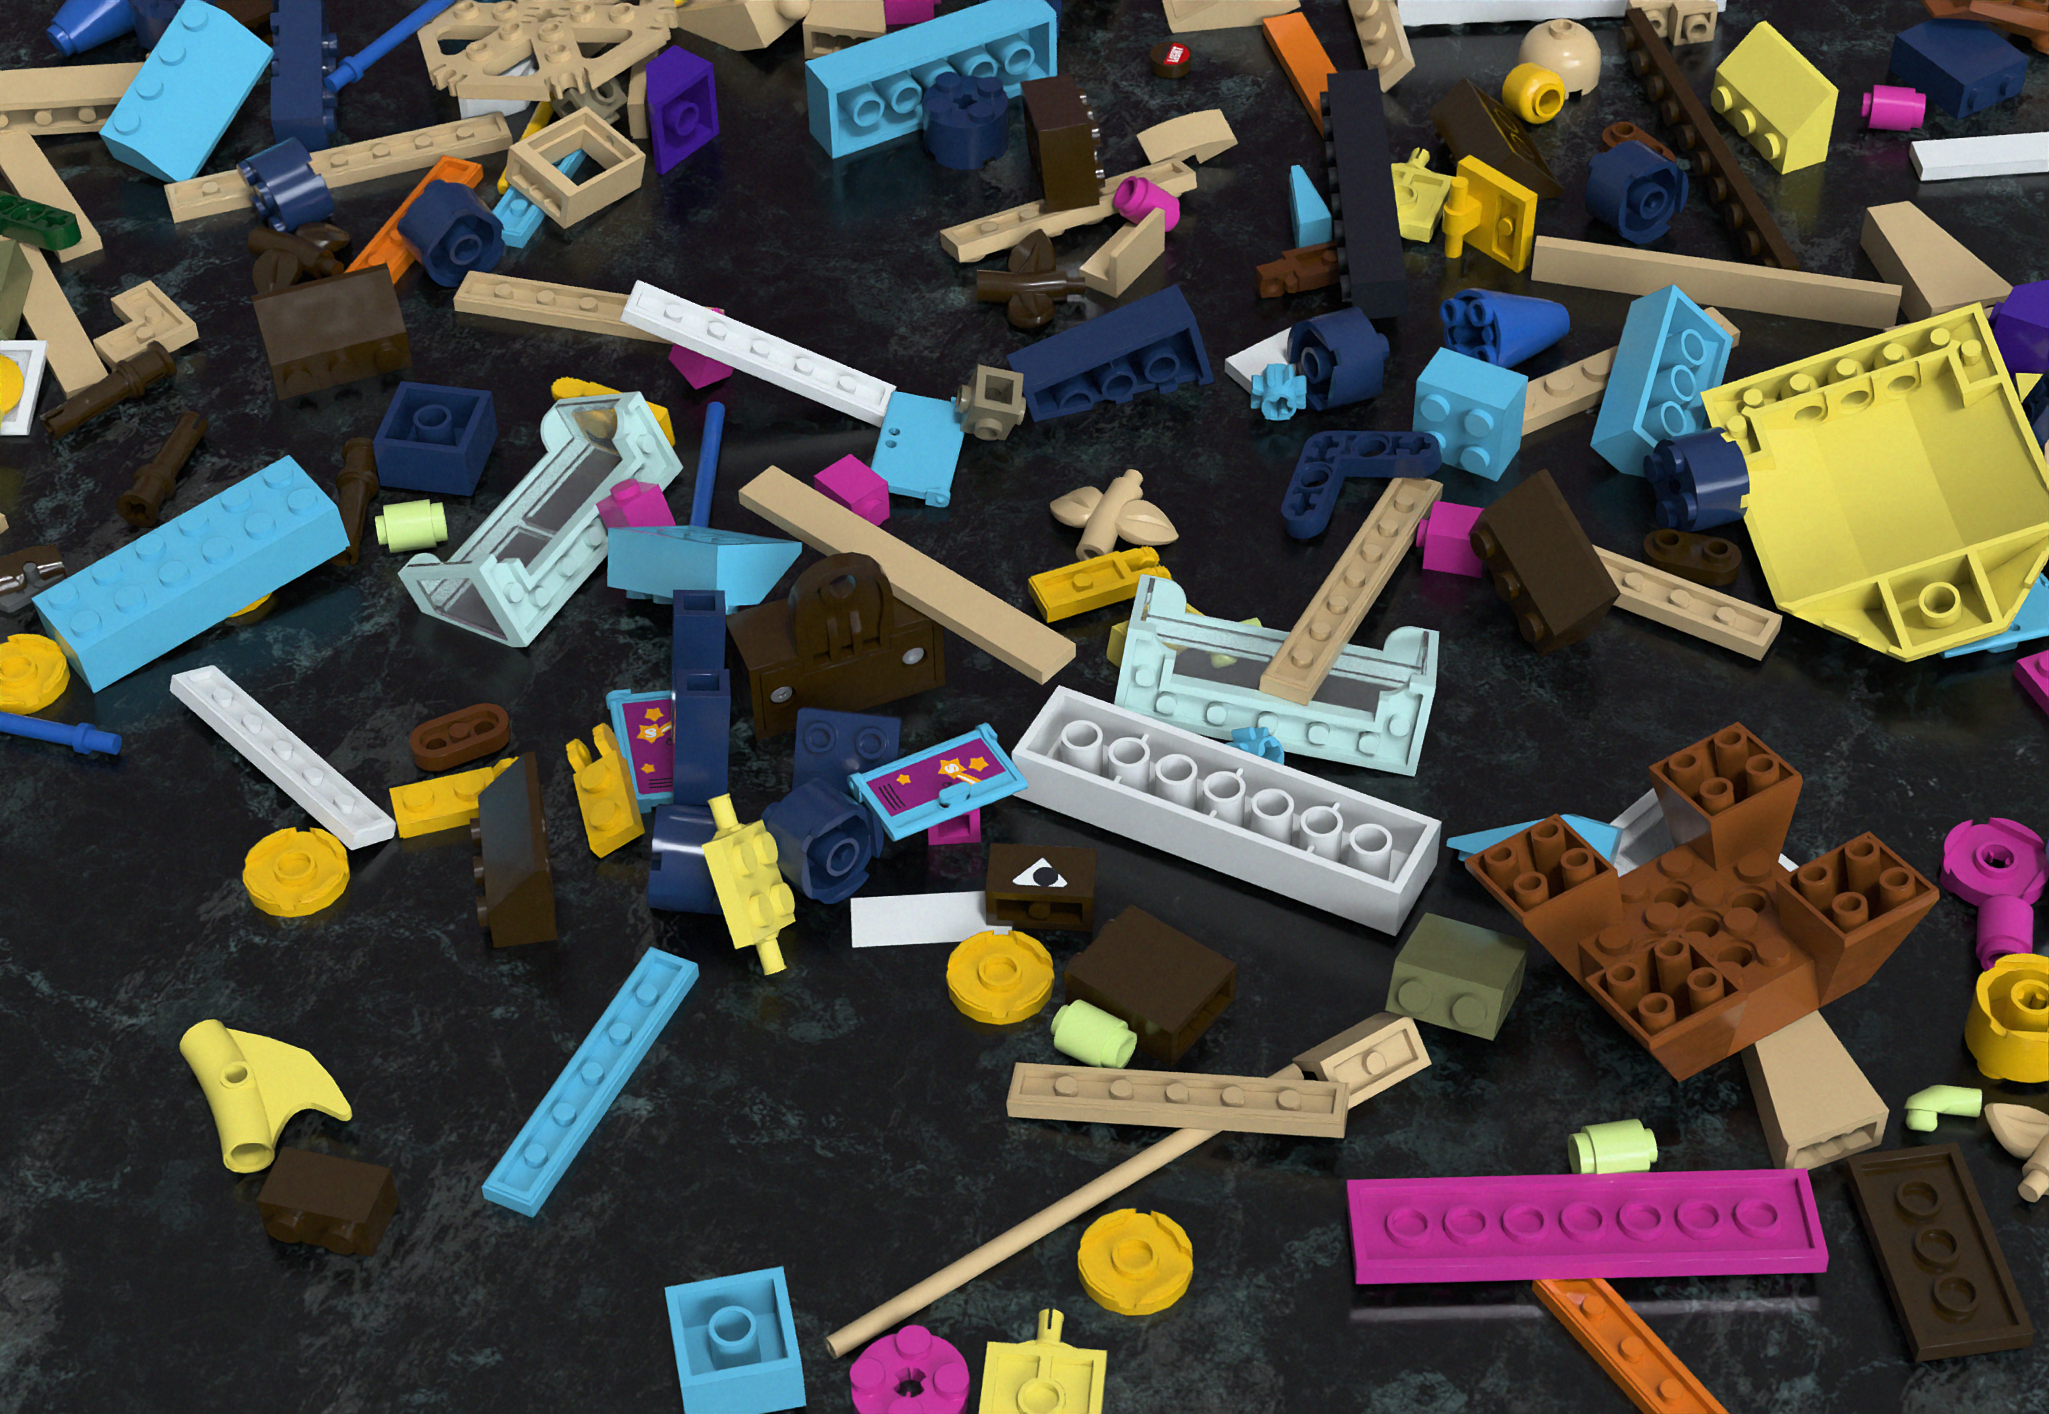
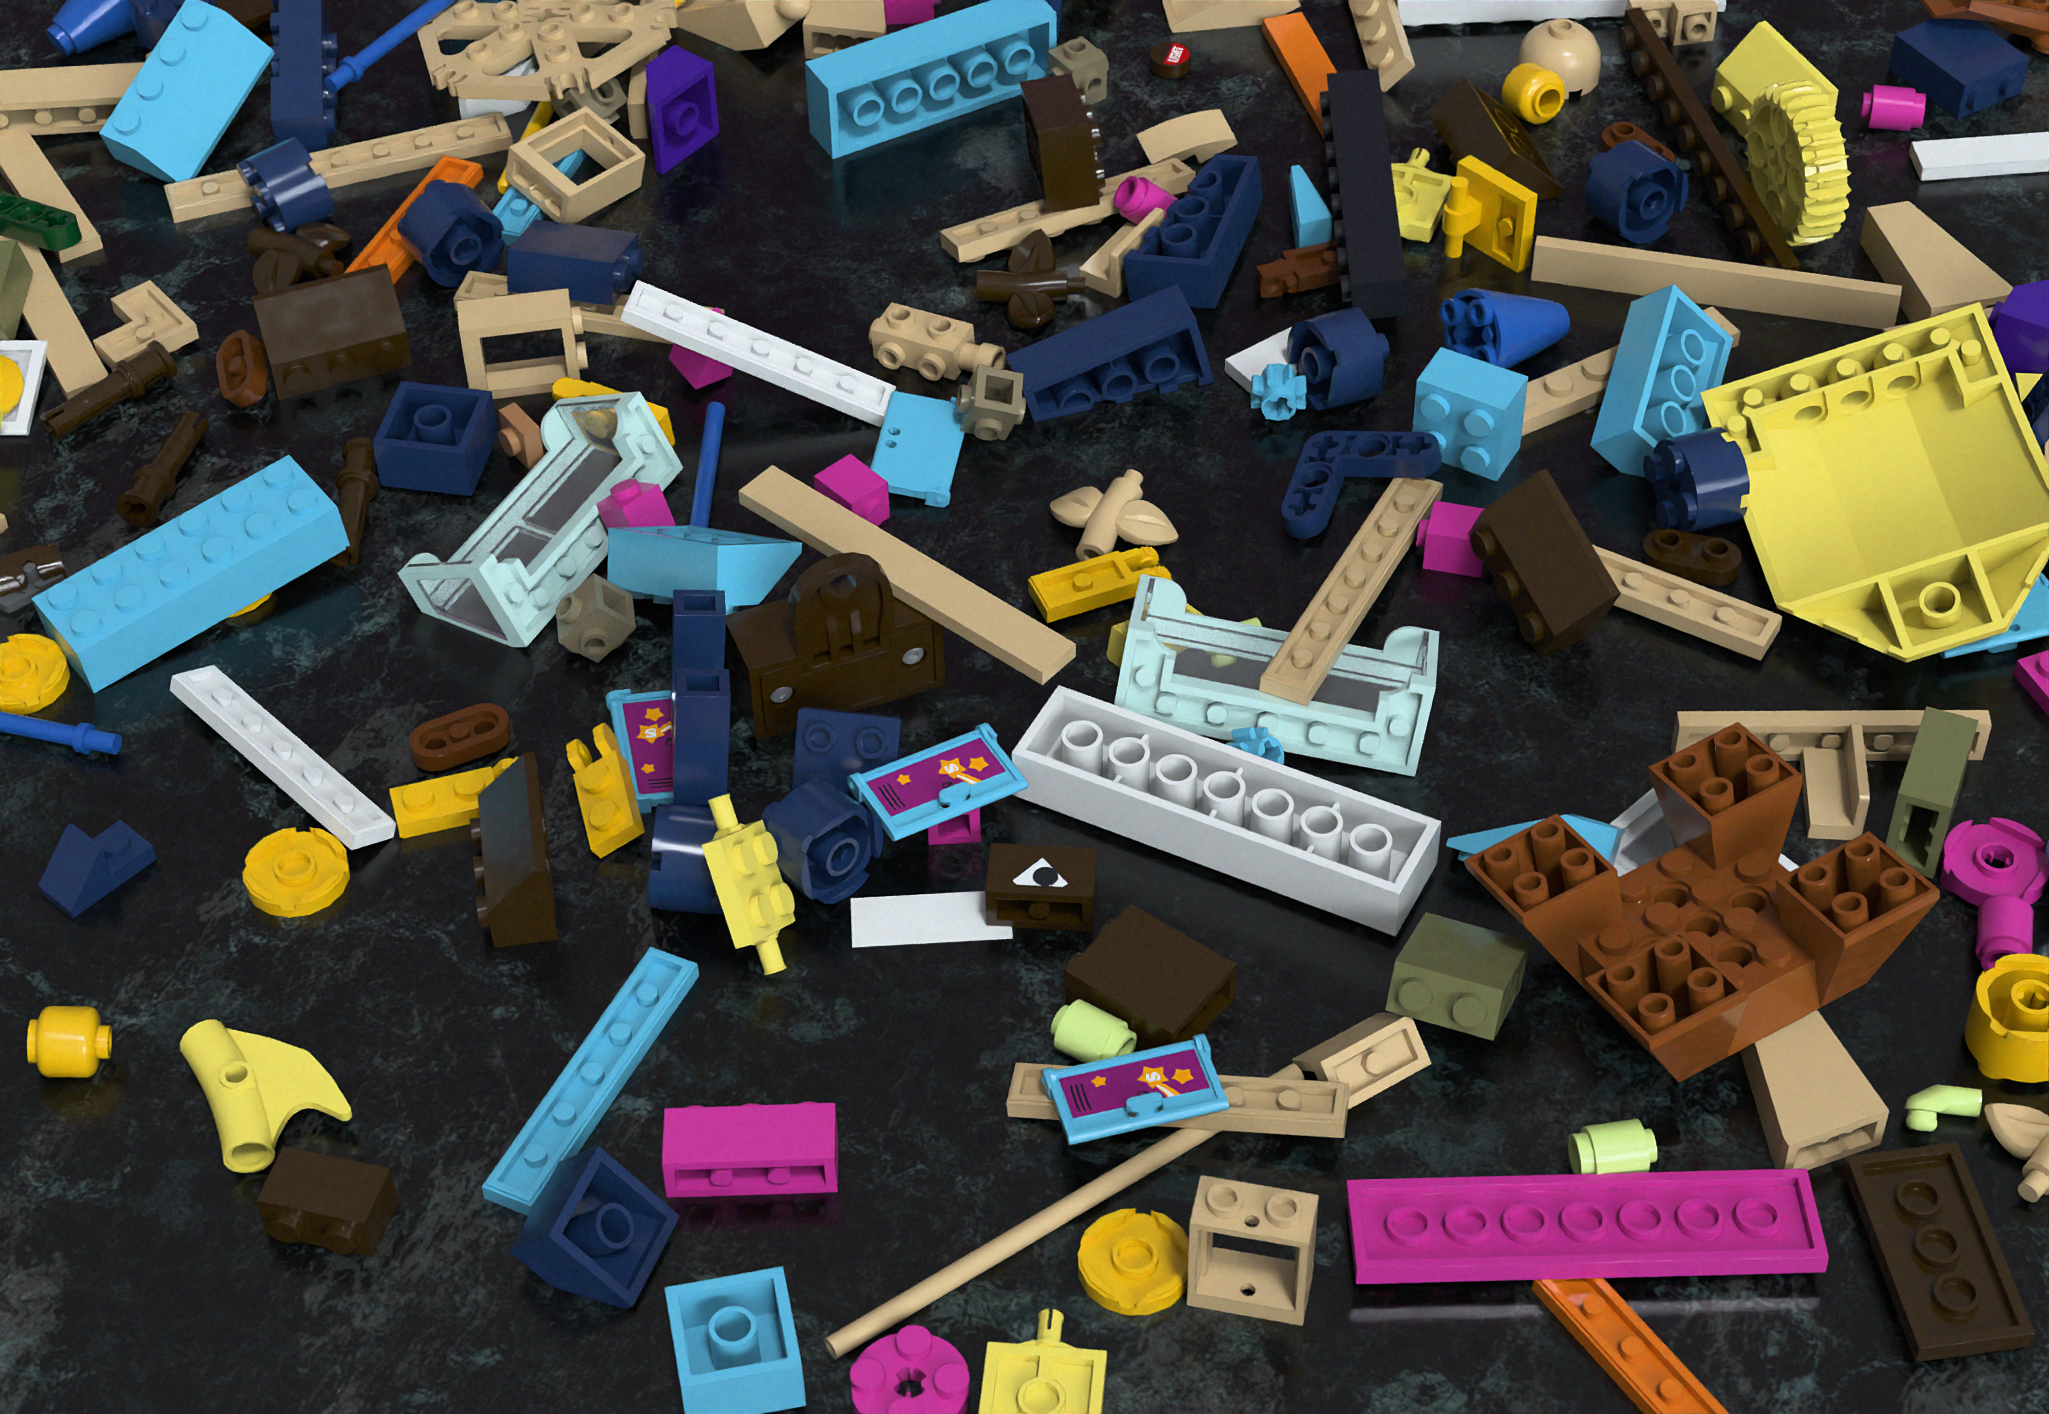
yellowish green brick [375,499,448,553] -> none
dark blue brick [922,72,1009,170] -> none
yellow tile [946,930,1055,1025] -> none
none -> yellow head [27,1006,112,1077]
none -> dark blue slope [38,820,157,919]
none -> reddish brown plate [216,330,267,408]
none -> tan window [457,288,588,399]
none -> medium nougat plate [498,402,544,470]
none -> dark blue brick [508,219,644,306]
none -> dark blue slope [509,1145,680,1309]
none -> dark tan brick [556,573,636,663]
none -> dark pink brick [662,1102,838,1198]
none -> tan brick [869,303,1006,381]
none -> door [1041,1033,1229,1145]
none -> dark tan brick [1046,36,1109,105]
none -> dark blue wedge [1123,154,1263,309]
none -> tan window [1187,1175,1319,1326]
none -> tan plate [1671,710,1992,761]
none -> light yellow gear [1744,79,1851,247]
none -> tan panel [1800,723,1870,840]
none -> olive brick [1885,706,1979,879]

